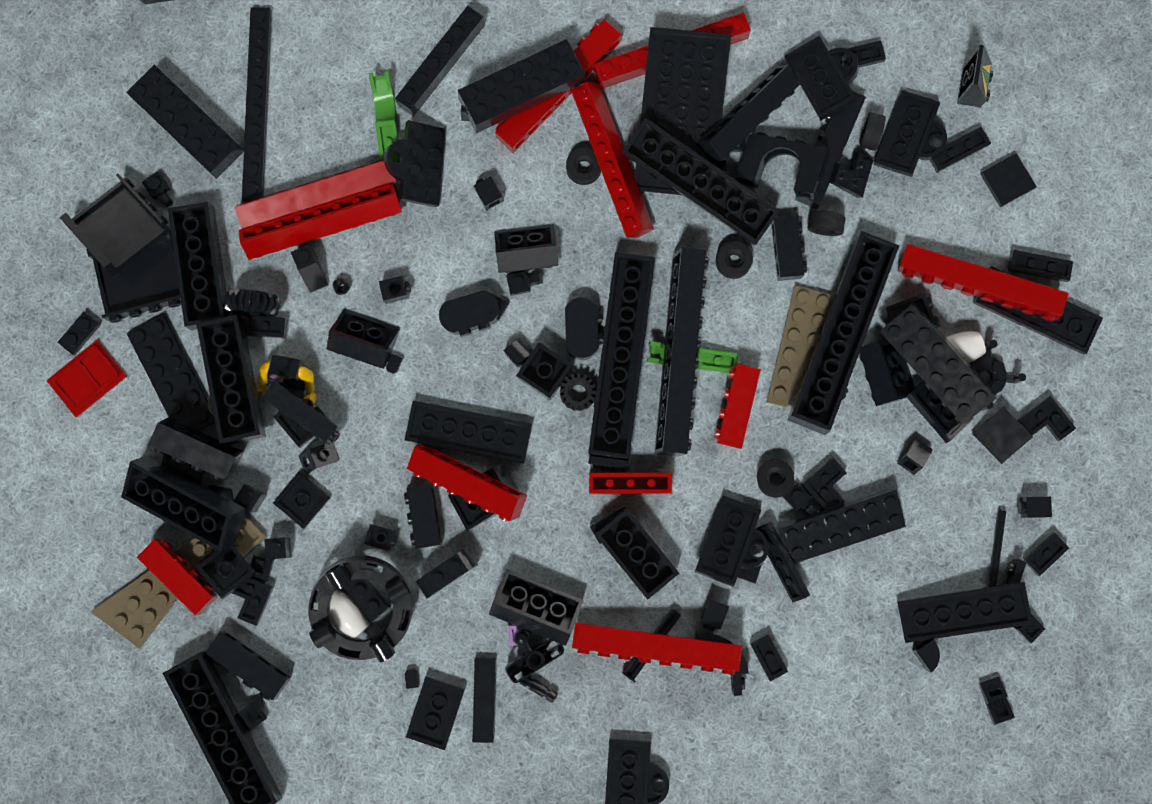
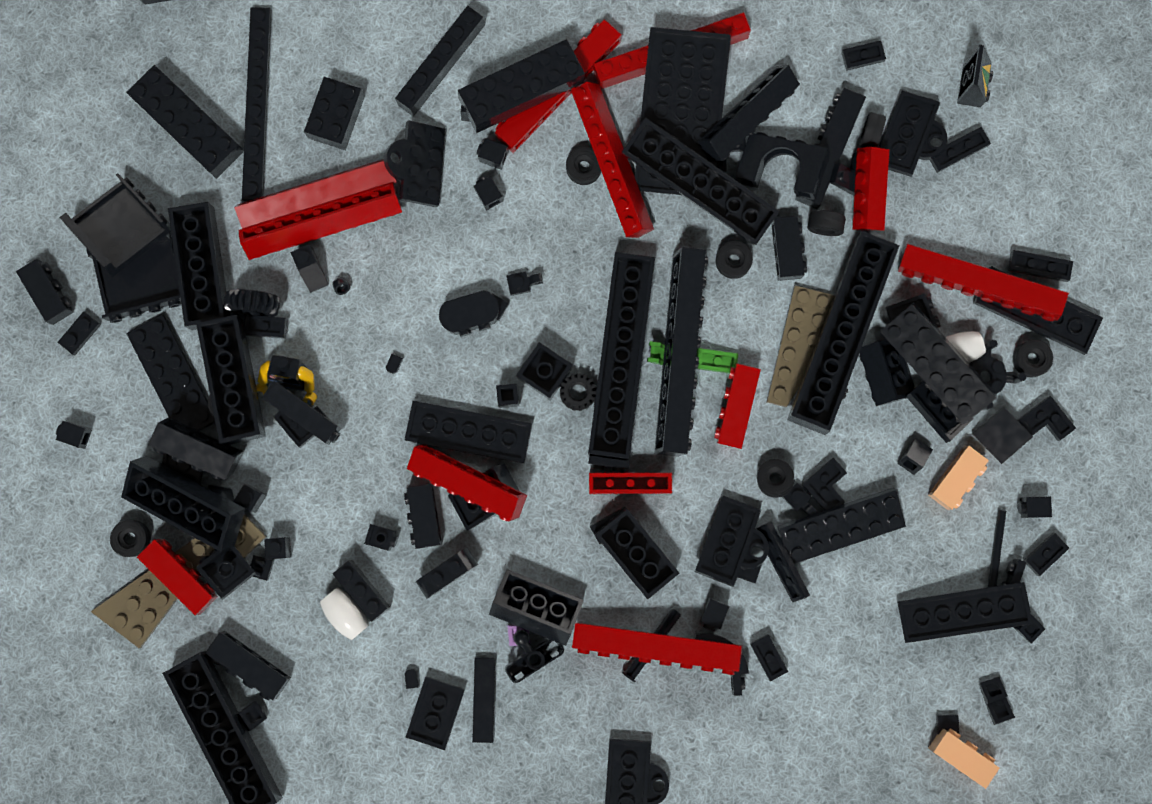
red piece [46,340,127,418] -> none
black plate [142,171,173,208] -> none
black plate [232,578,274,626] -> none
black tile [273,472,331,529] -> none
black bracket [299,442,339,475] -> none
black piece [308,555,412,662] -> none
black slope [326,309,400,369] -> none
bright green piece [369,71,399,162] -> none
black brick [379,276,411,304] -> none
black slope [494,224,559,273] -> none
black brick [503,337,533,368] -> none
black axle [519,675,558,703] -> none
black brick [565,298,603,360] -> none
black plate [784,36,859,121] -> none
black brick [912,639,940,672] -> none
black tile [980,153,1037,208] -> none
none -> black brick [16,259,74,325]
none -> black brick [55,421,92,449]
none -> black tyre [110,520,151,557]
none -> black brick [304,77,365,151]
none -> black brick [476,138,509,170]
none -> black brick [496,383,520,408]
none -> red brick [852,147,889,231]
none -> light nougat brick [928,446,989,510]
none -> light nougat brick [928,728,1000,789]
none -> black tile [936,714,959,735]
none -> black tyre [1013,340,1053,378]

